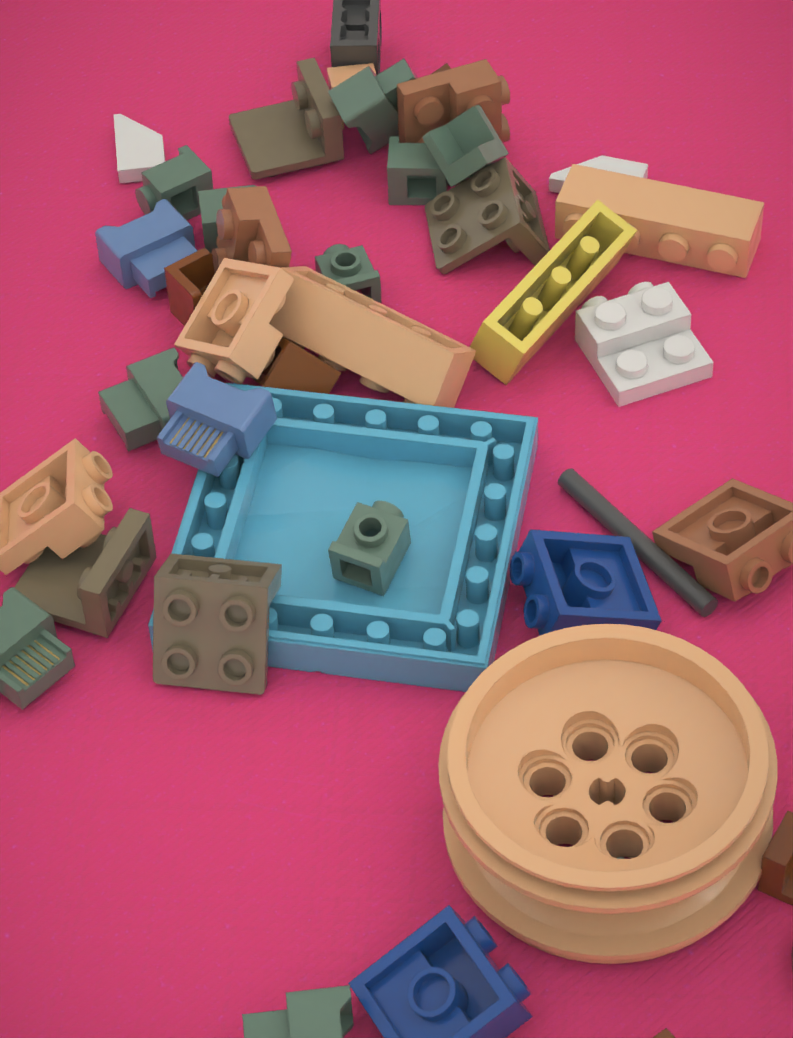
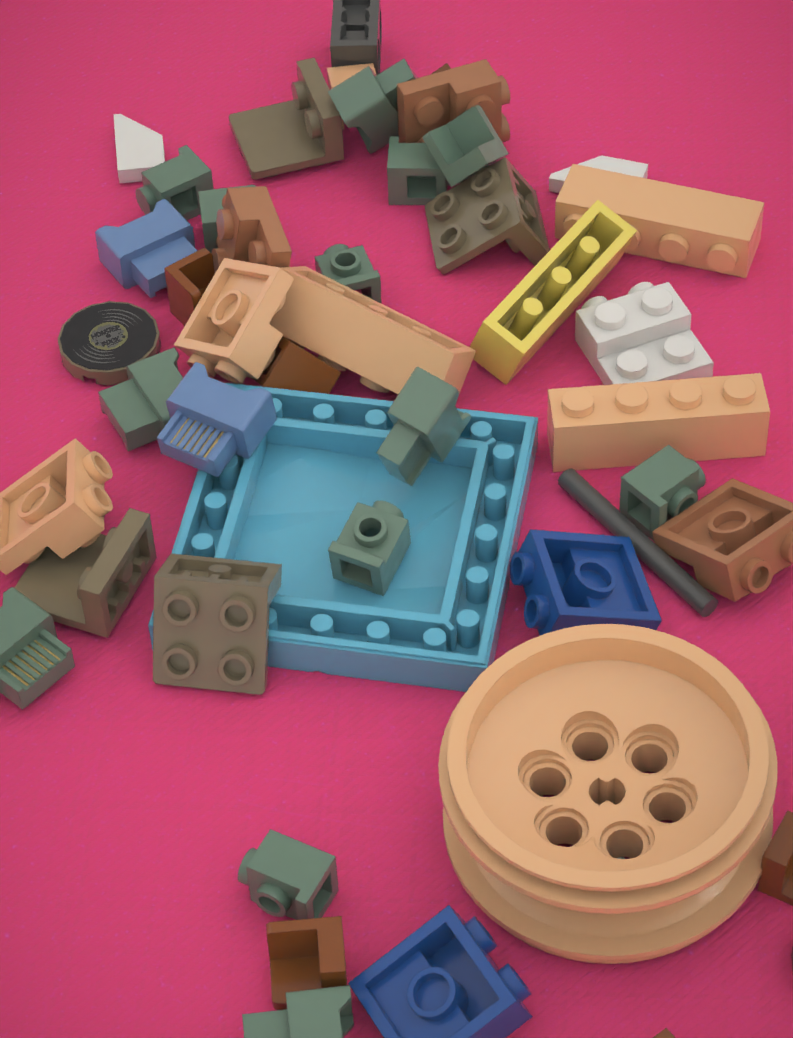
none -> black tile [58,301,161,385]
none -> sand green brick [238,829,339,920]
none -> dark orange panel [266,916,347,1010]
none -> sand green piece [376,367,472,486]
none -> light nougat brick [547,373,770,472]
none -> sand green brick [619,445,706,541]

